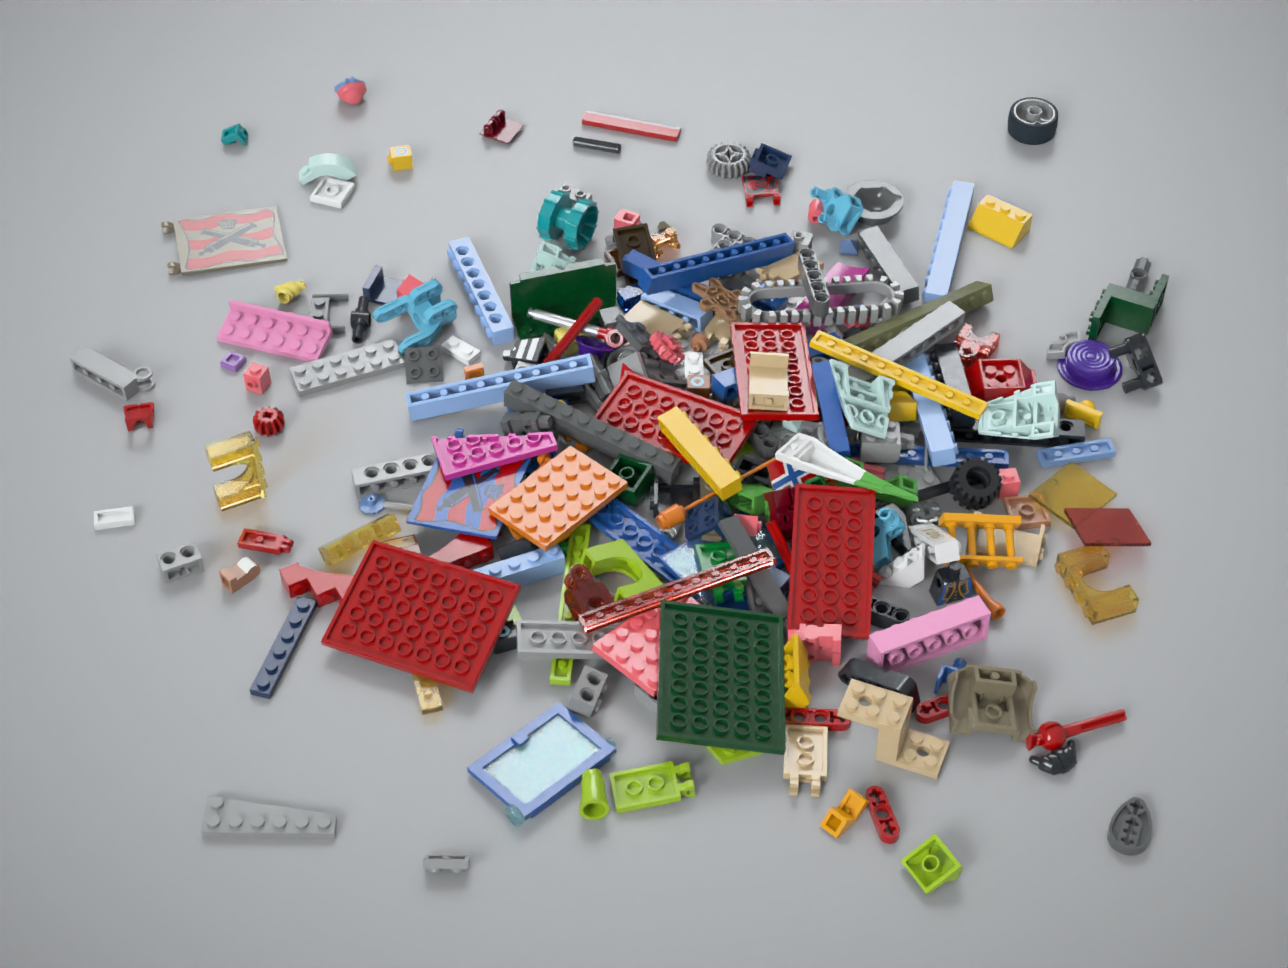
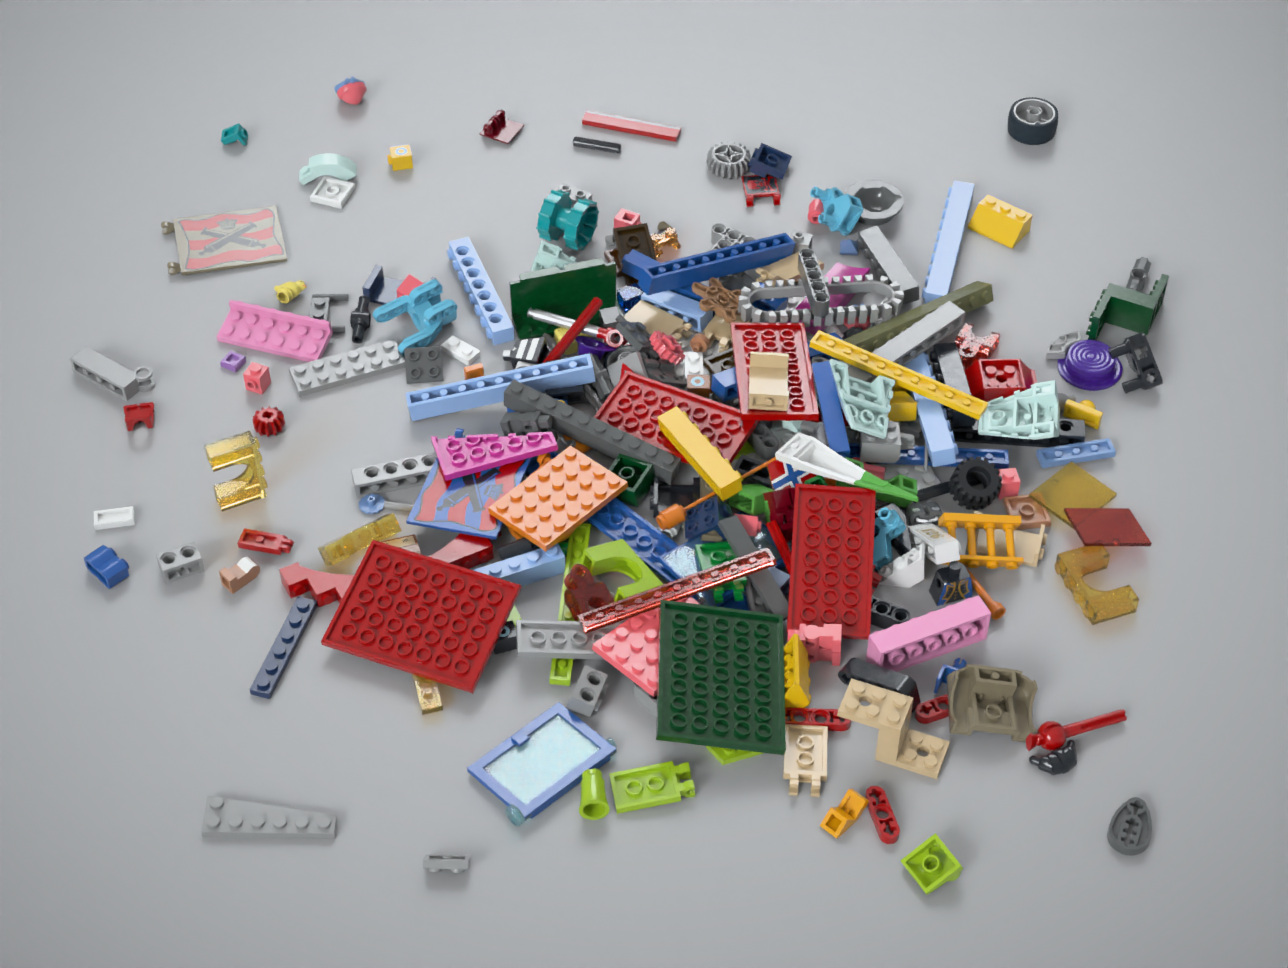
none -> blue brick [84,545,129,589]

